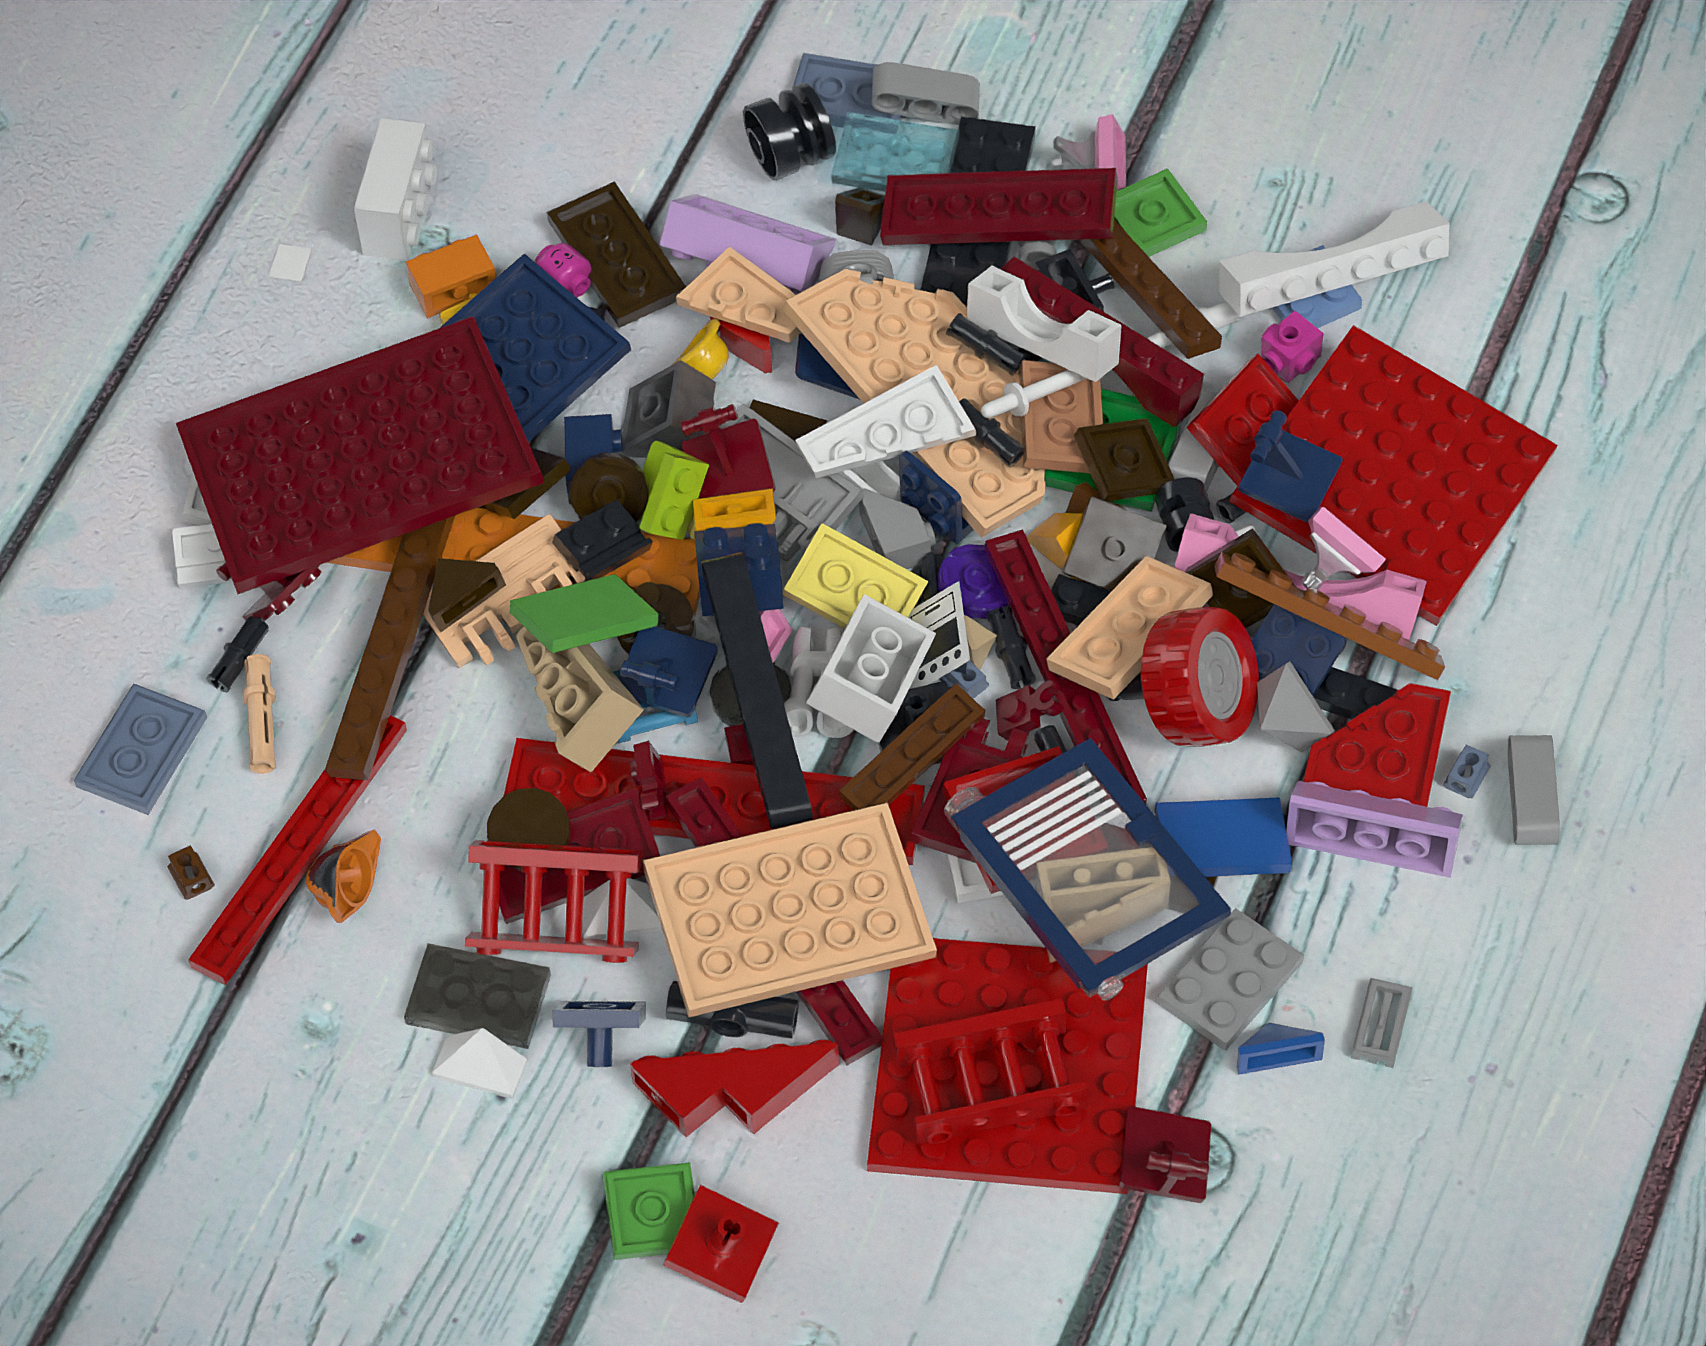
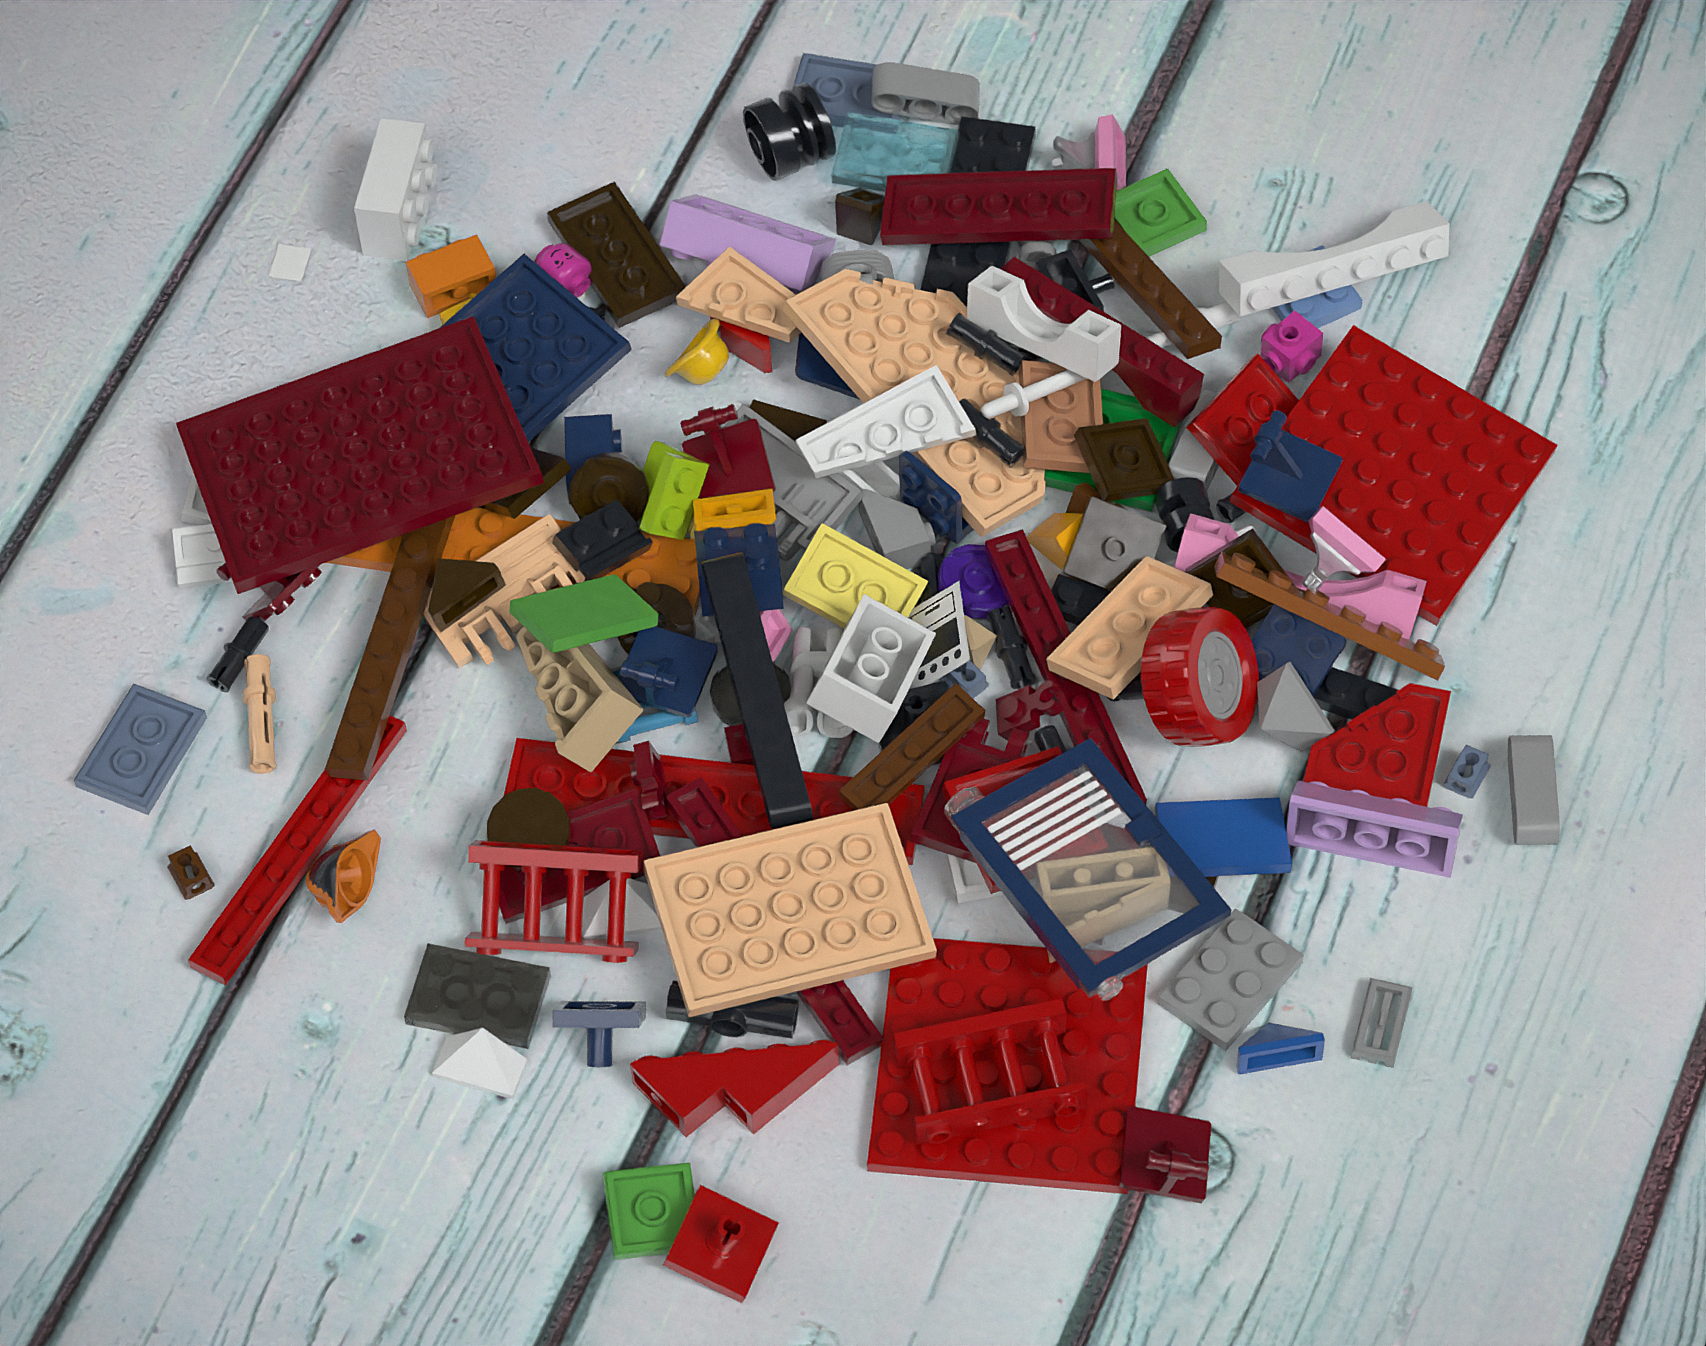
flat silver slope [620,360,716,458] -> none

